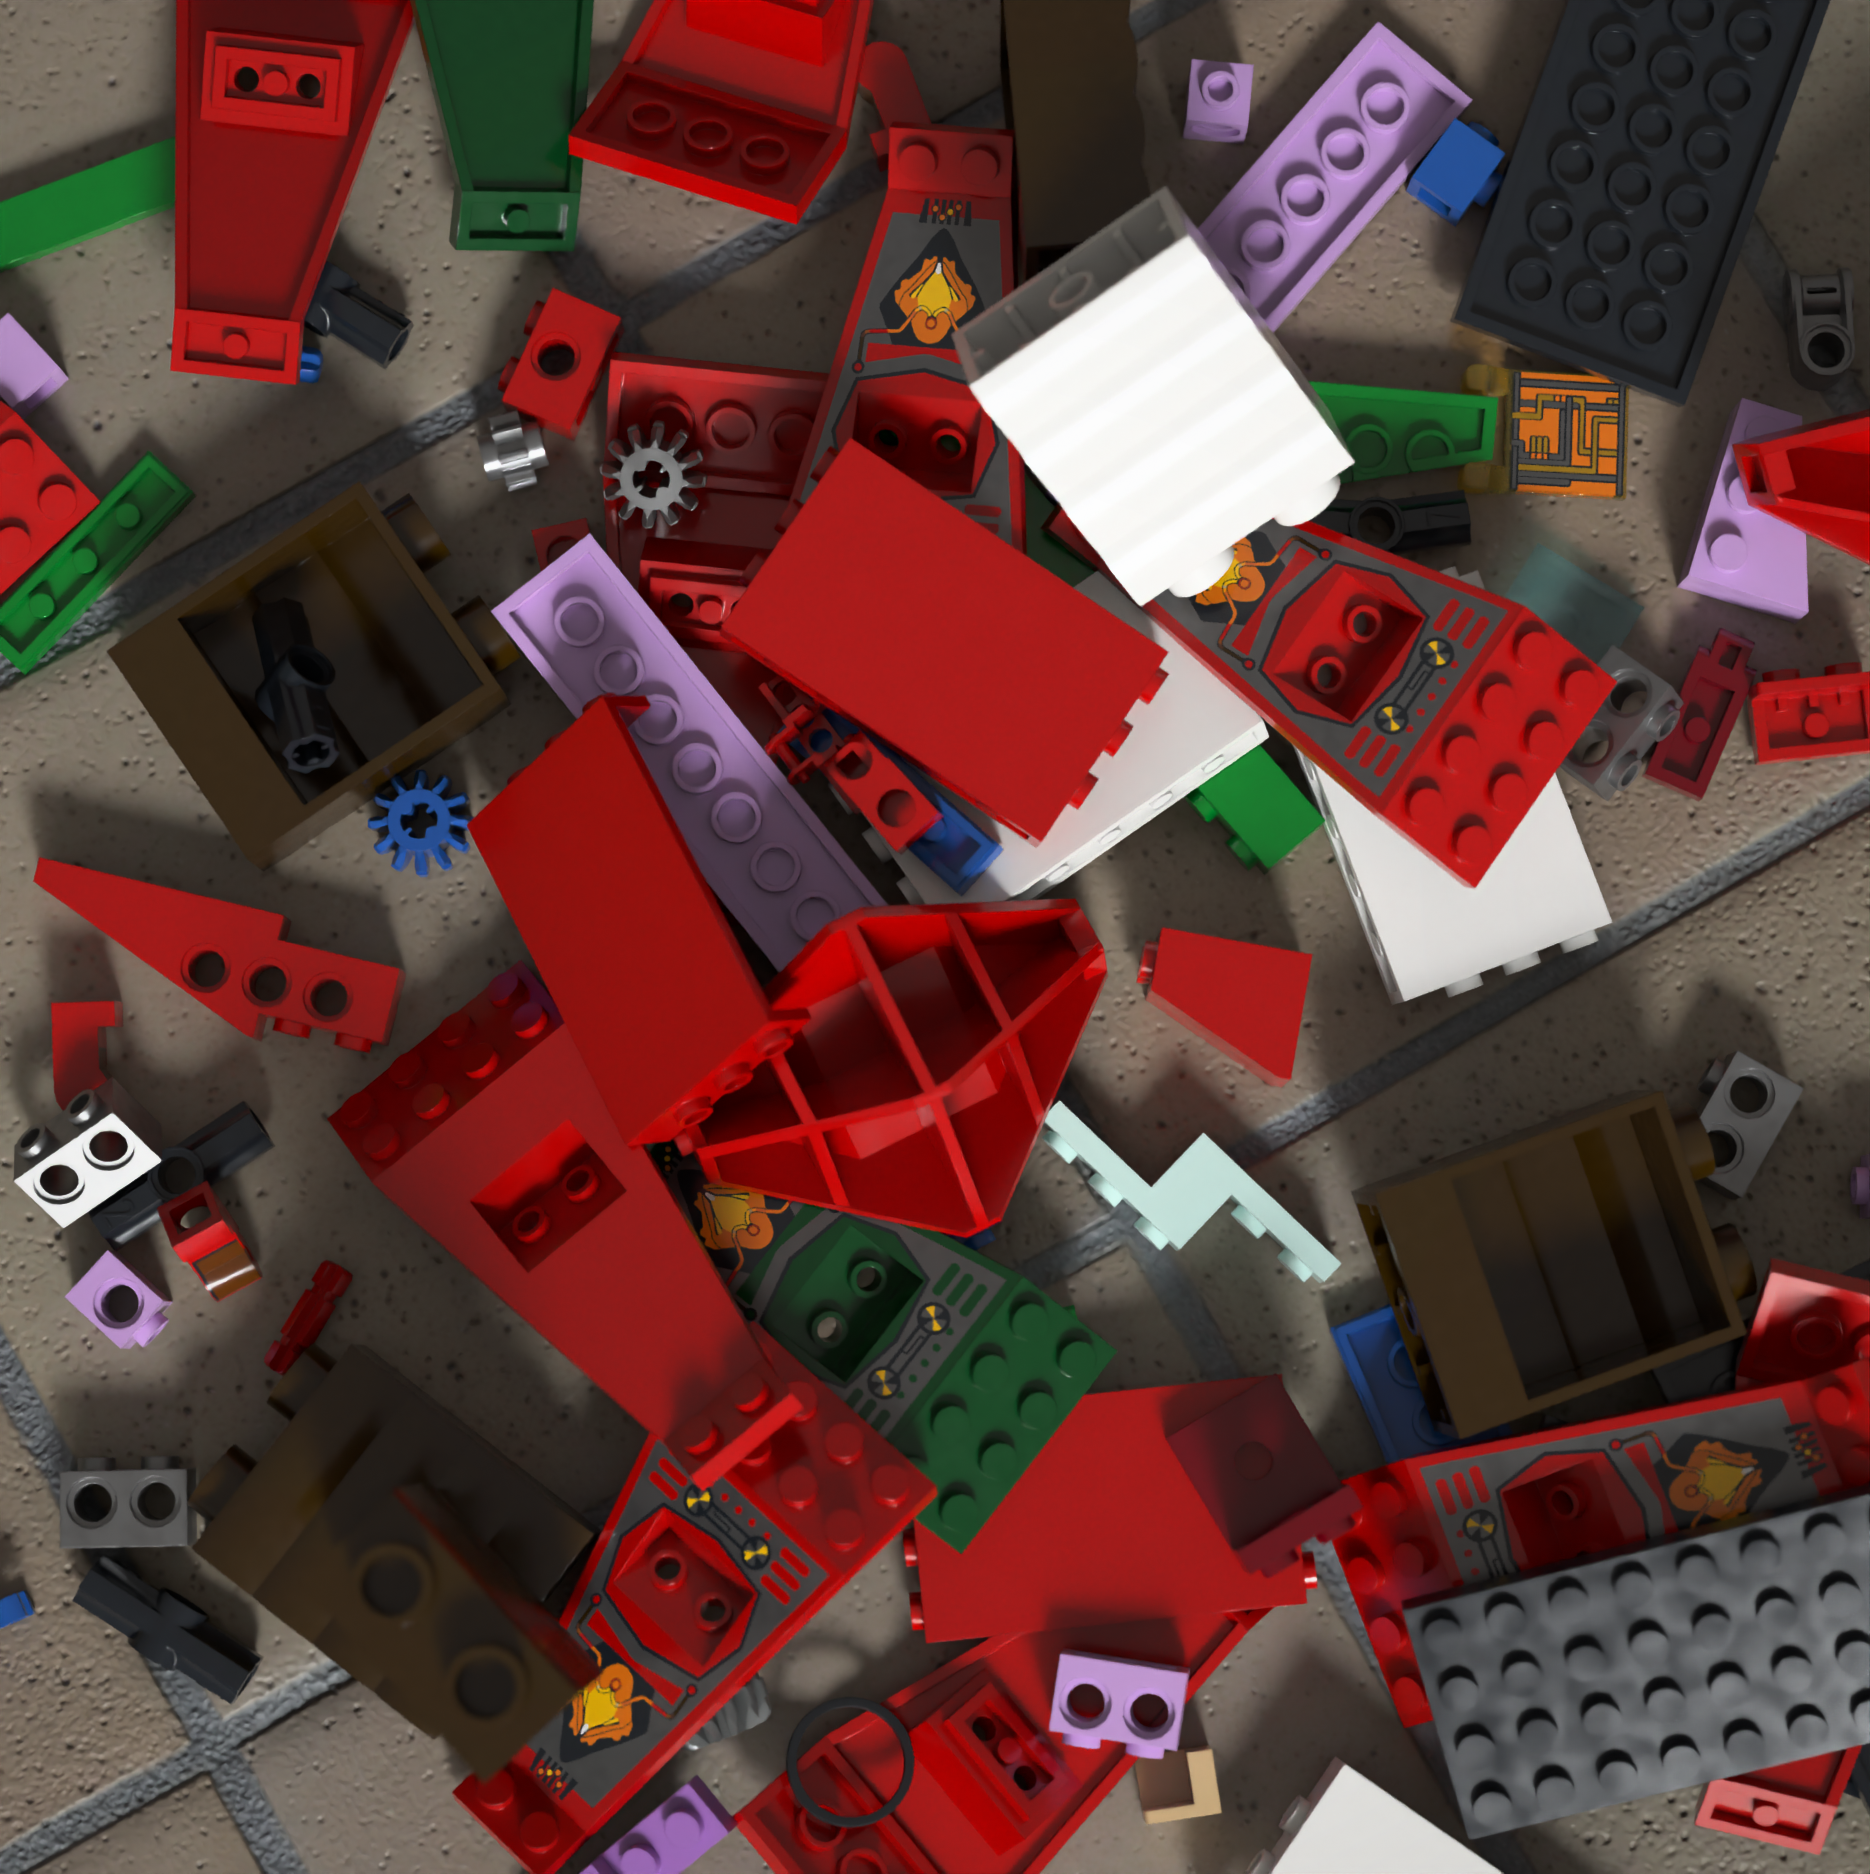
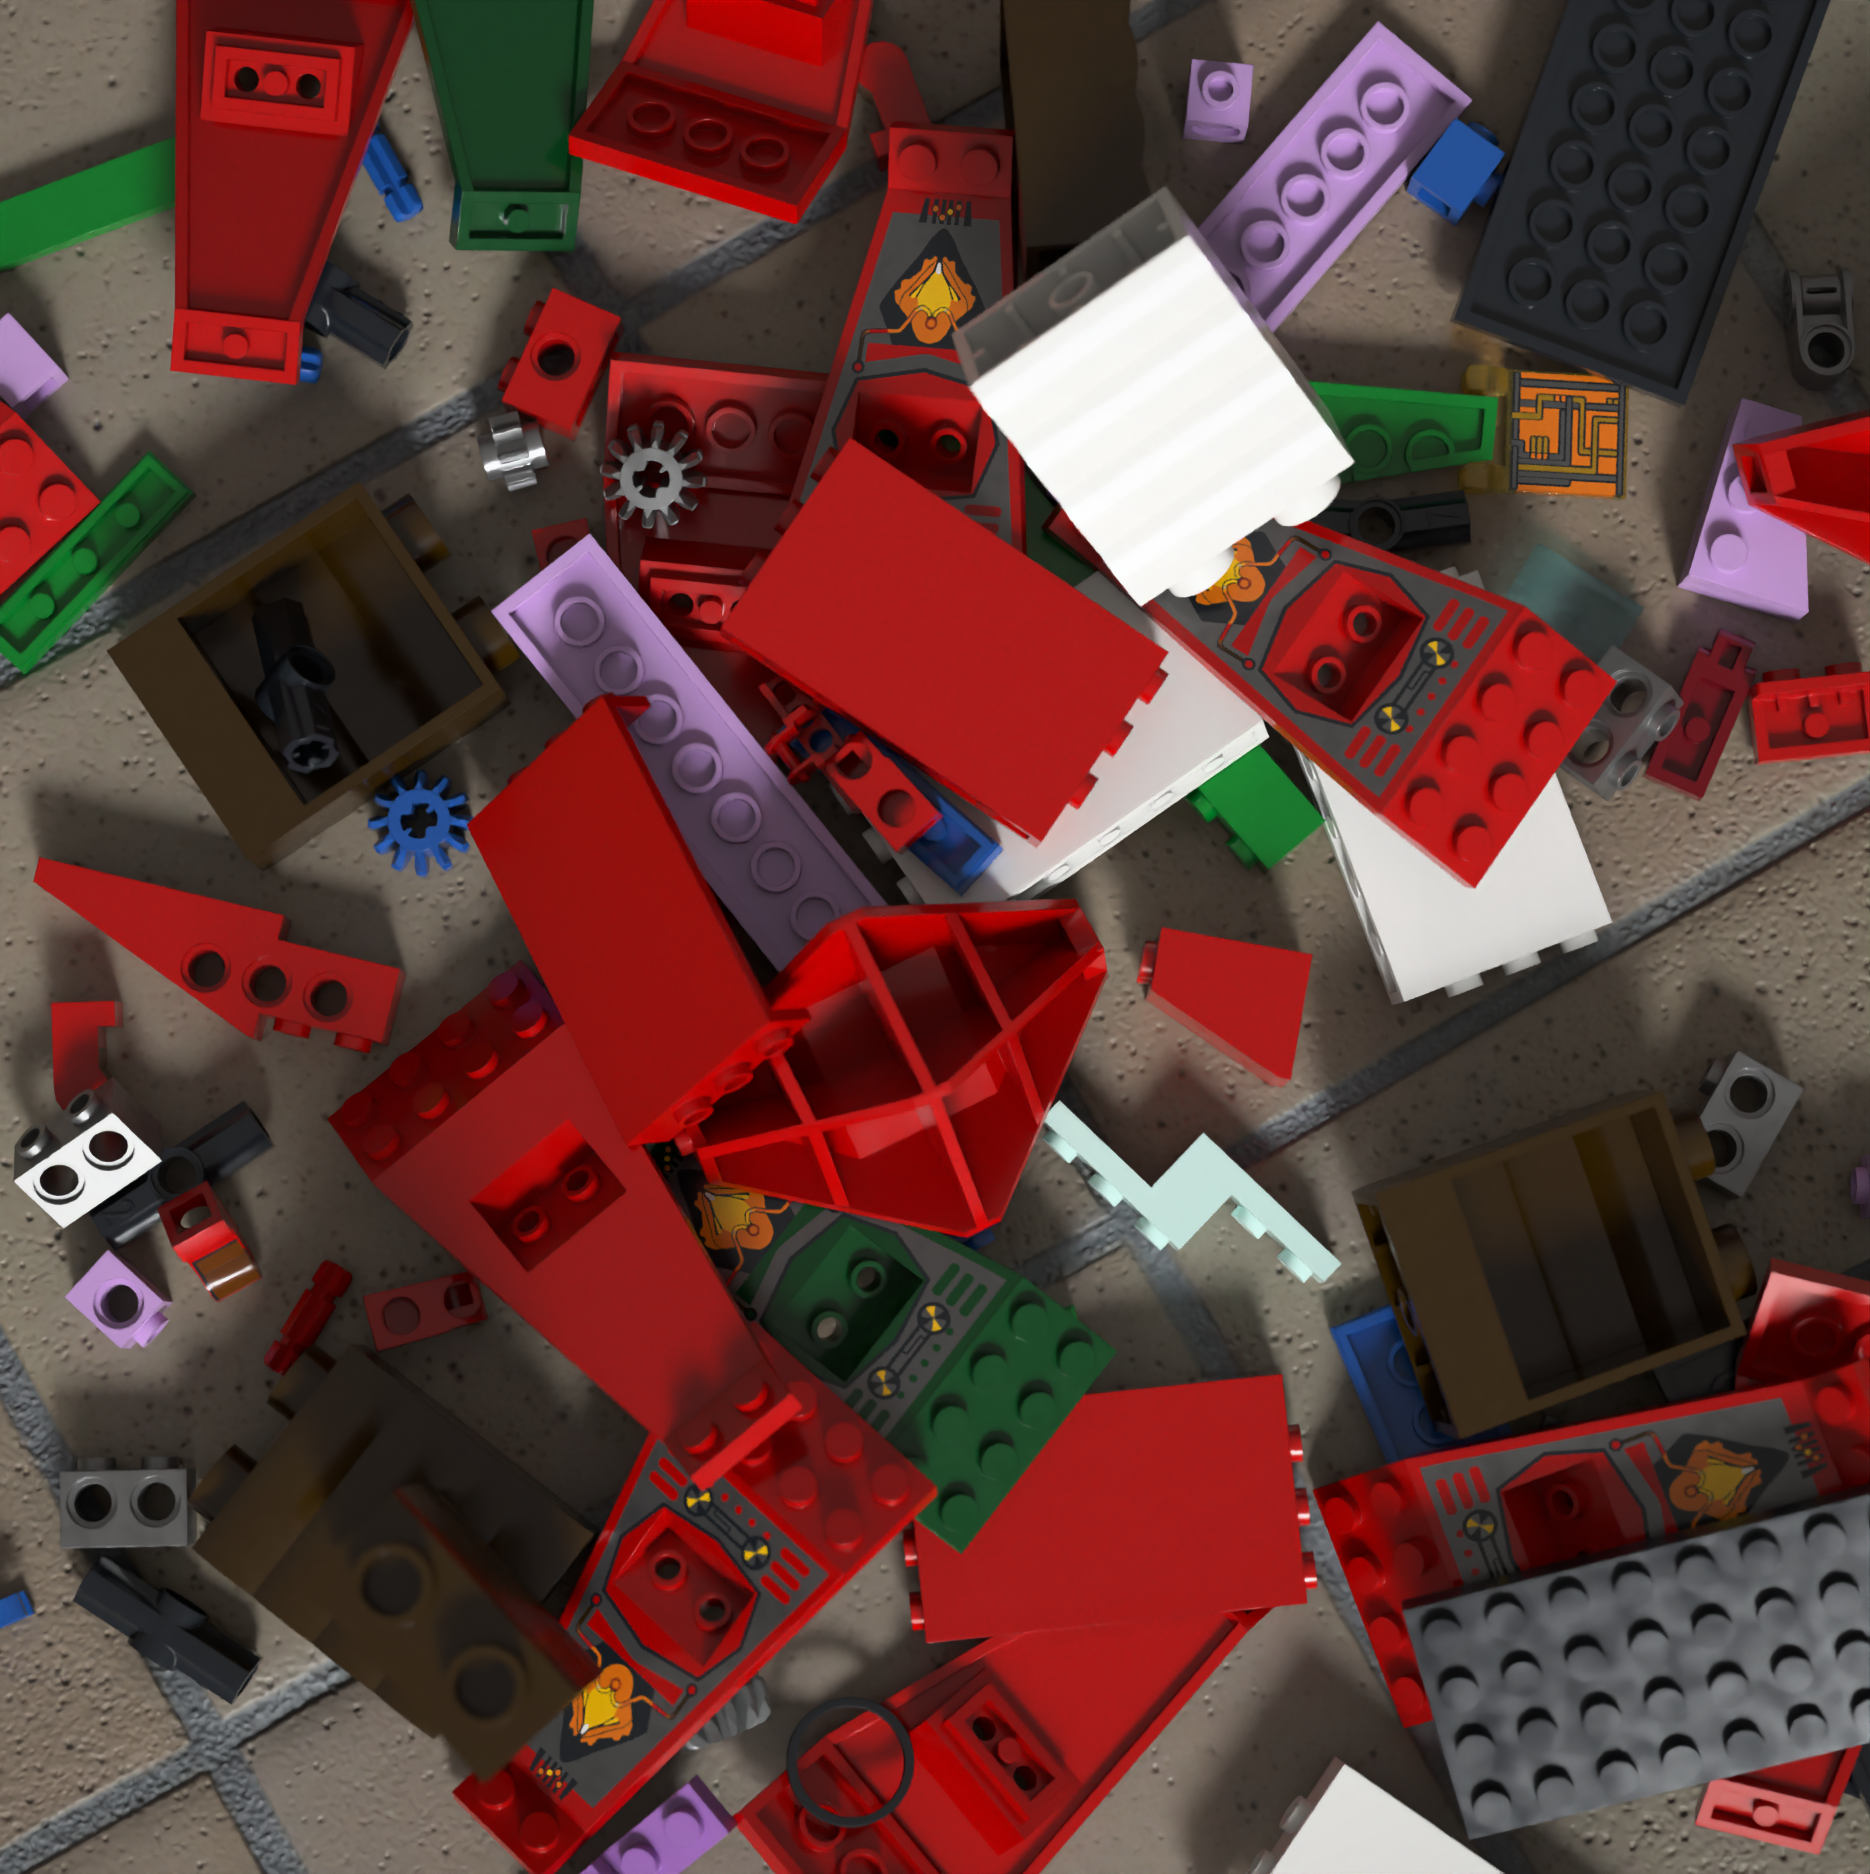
lavender brick [1049,1648,1190,1759] -> none
tan panel [1135,1744,1222,1824] -> none
dark red bracket [1165,1373,1363,1578] -> none
none -> blue axle [362,122,423,223]
none -> red leg [362,1271,489,1354]

